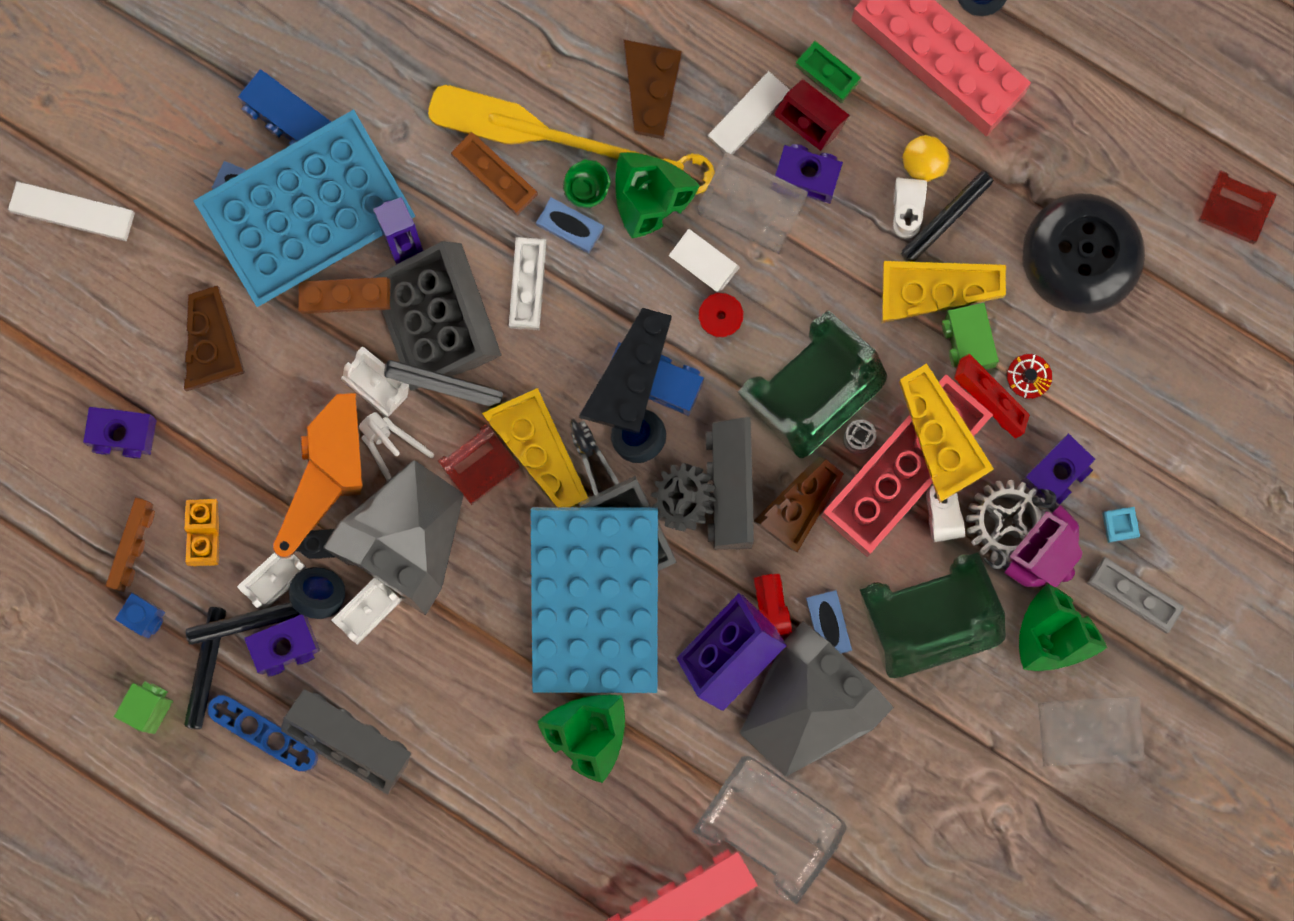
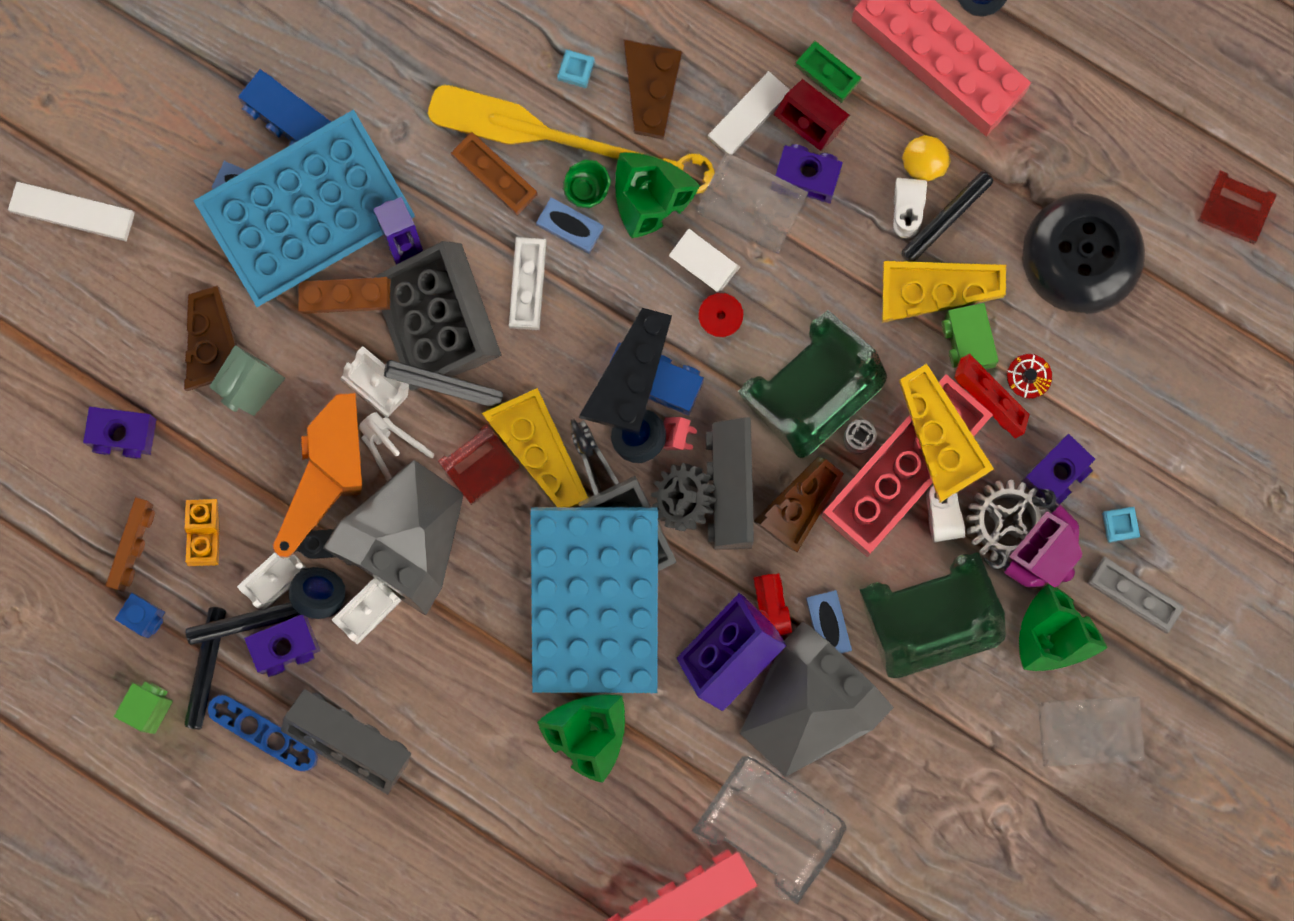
none -> sand green torso [210,345,285,416]
none -> medium azure tile [557,50,595,88]
none -> coral tile [662,417,697,450]

